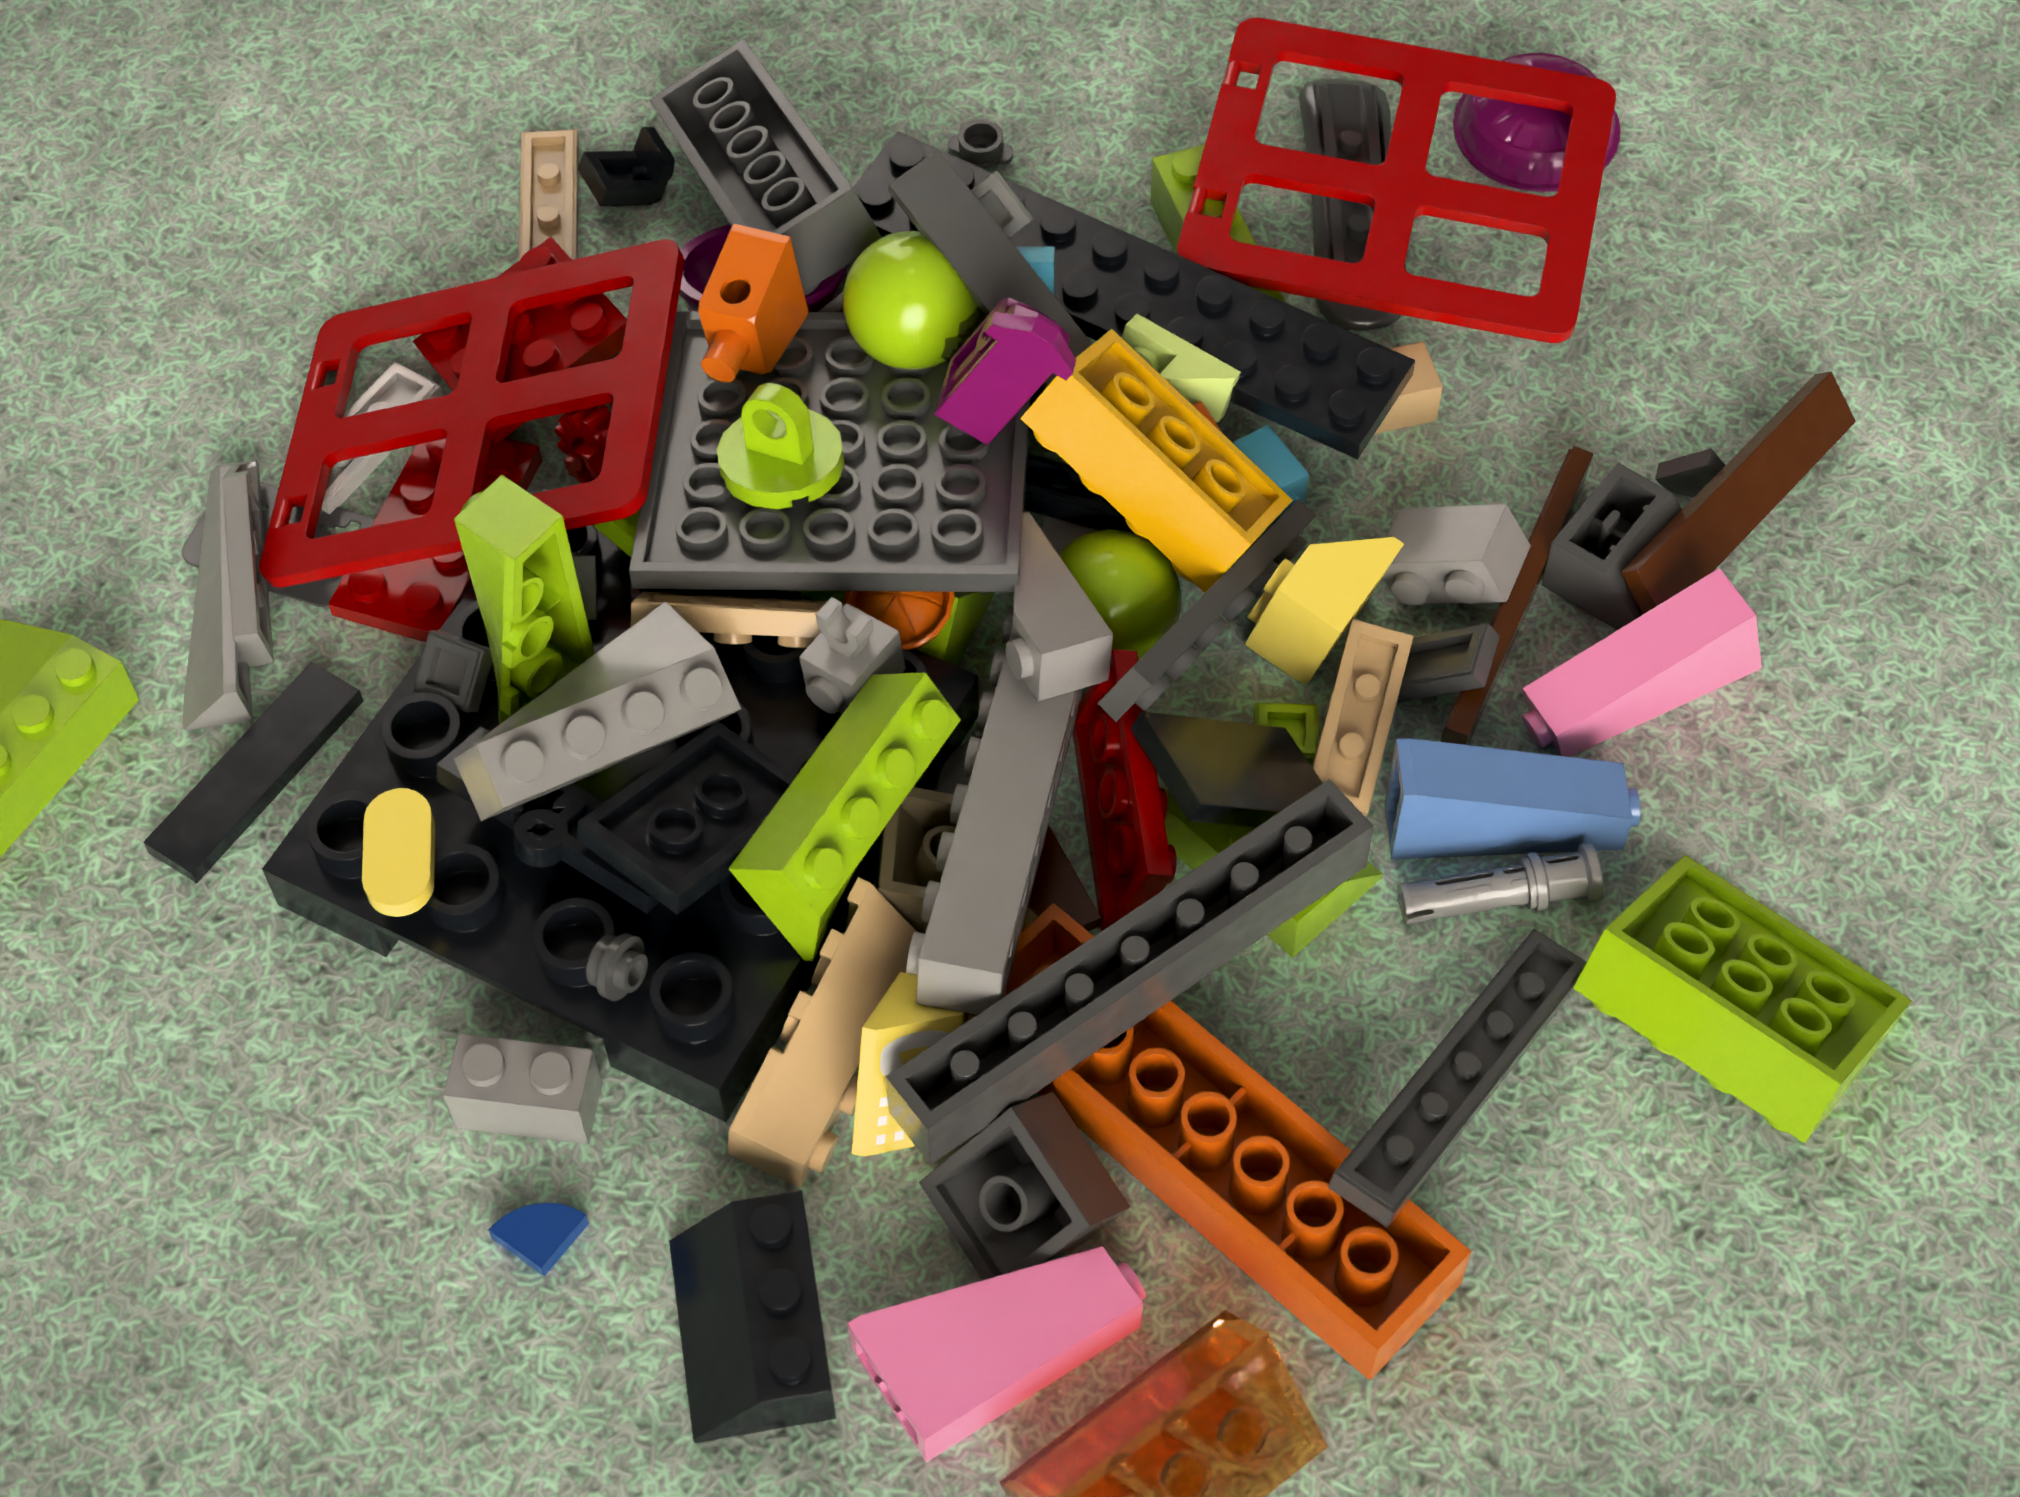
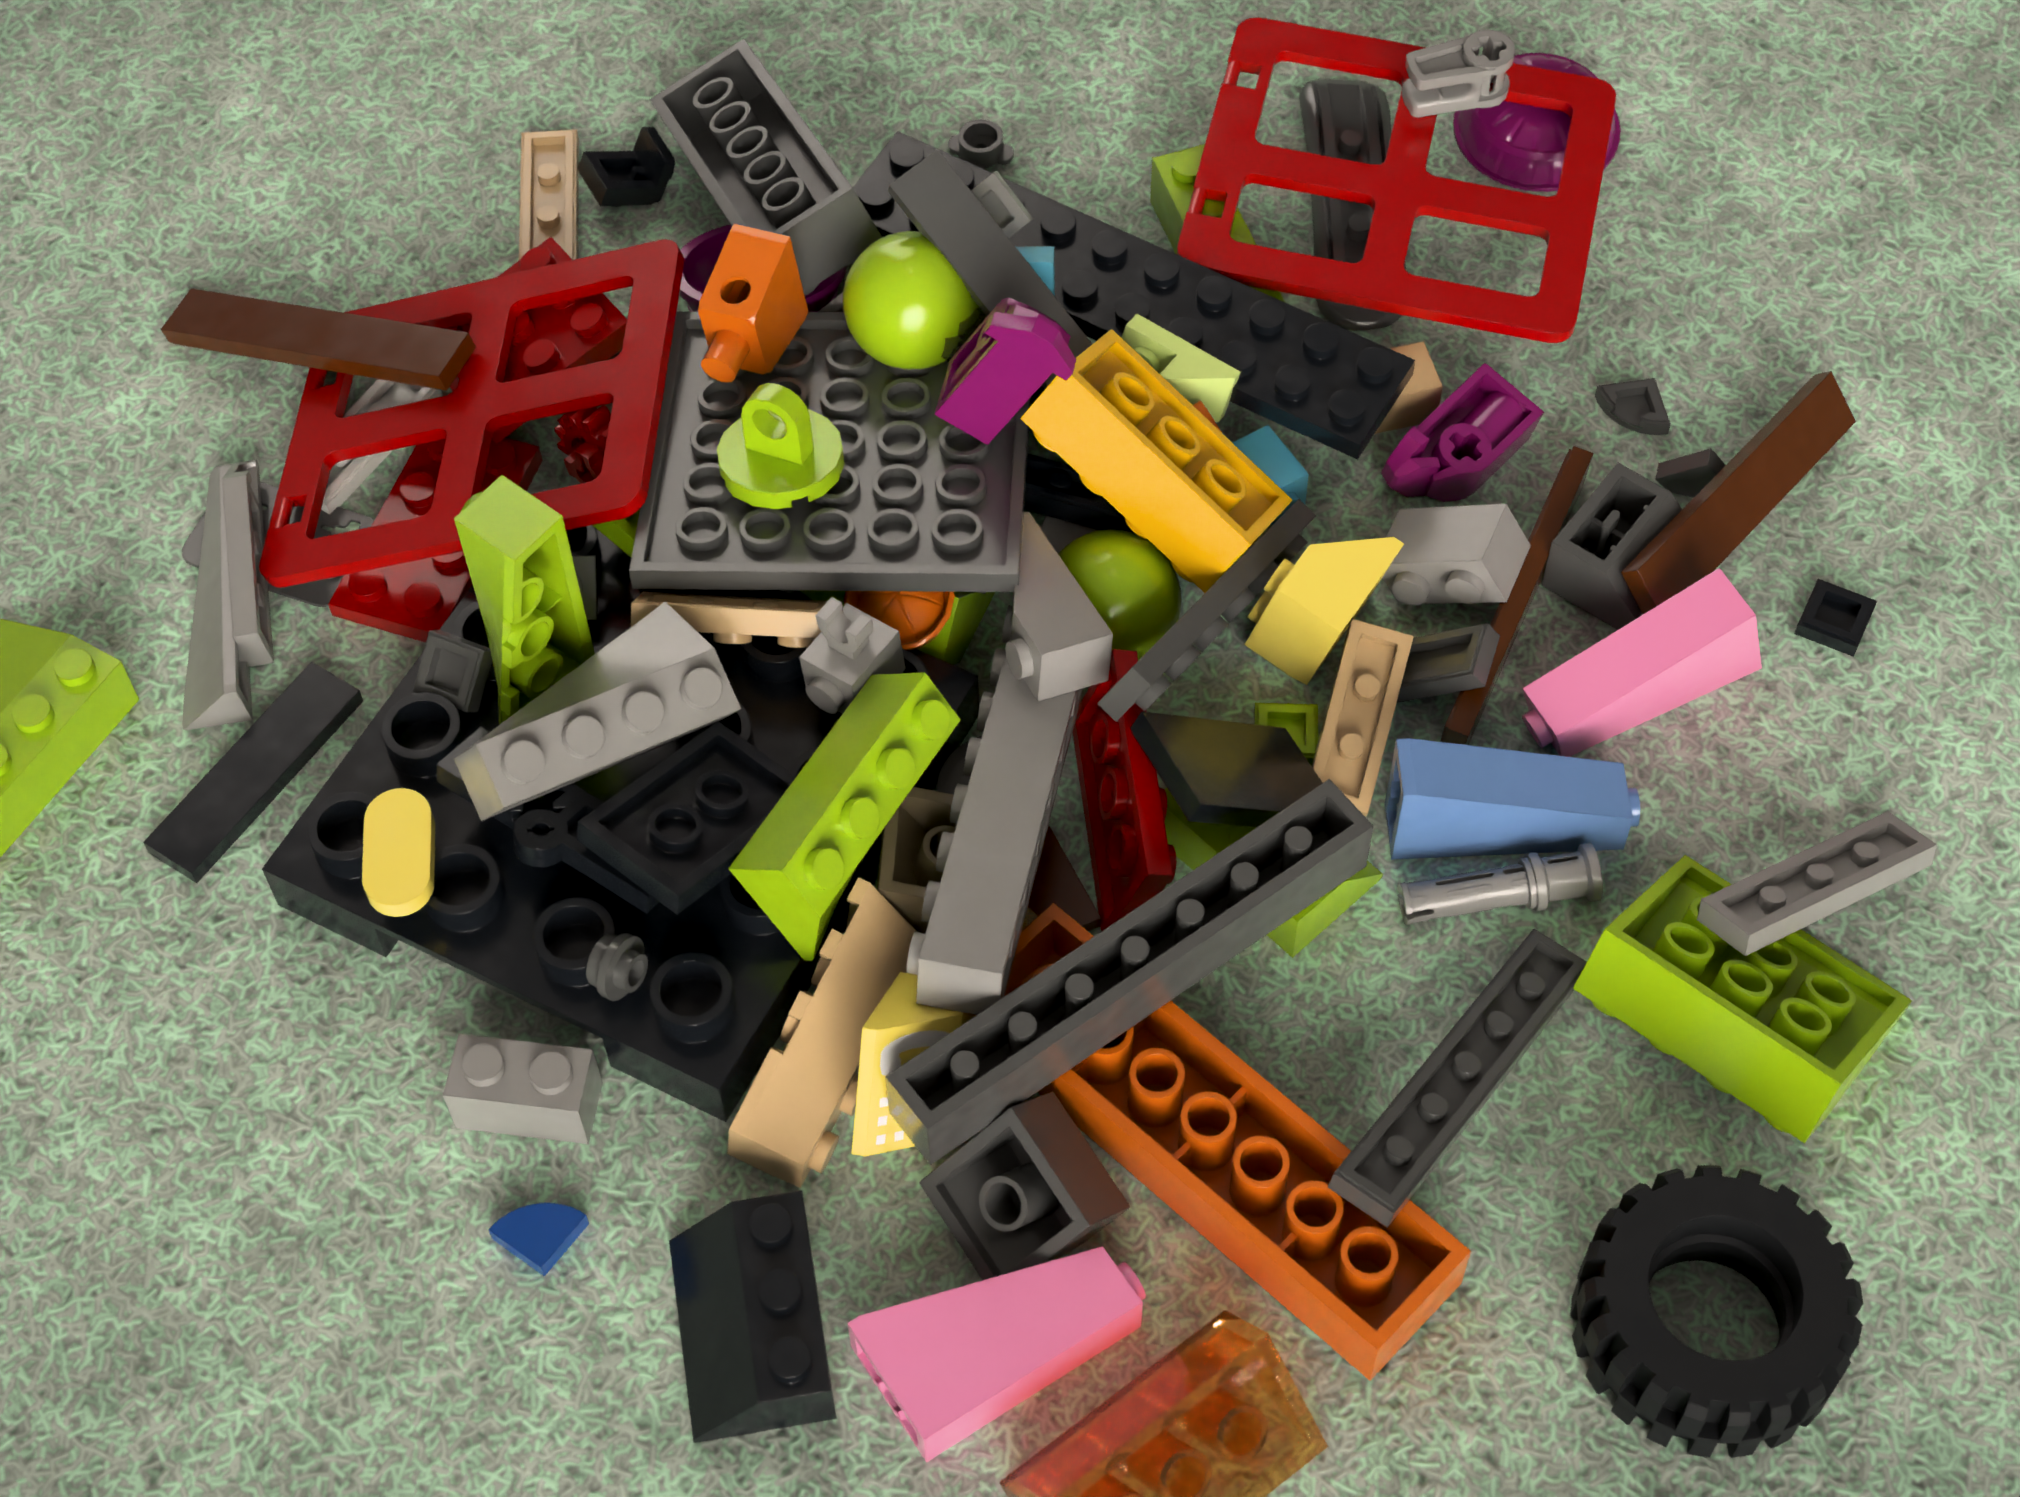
none -> reddish brown tile [161,288,476,391]
none -> magenta piece [1381,363,1544,502]
none -> light grey piece [1401,30,1515,118]
none -> black tyre [1570,1165,1863,1458]
none -> dark grey tile [1595,378,1671,435]
none -> light grey plate [1697,811,1937,956]
none -> black tile [1794,579,1877,657]

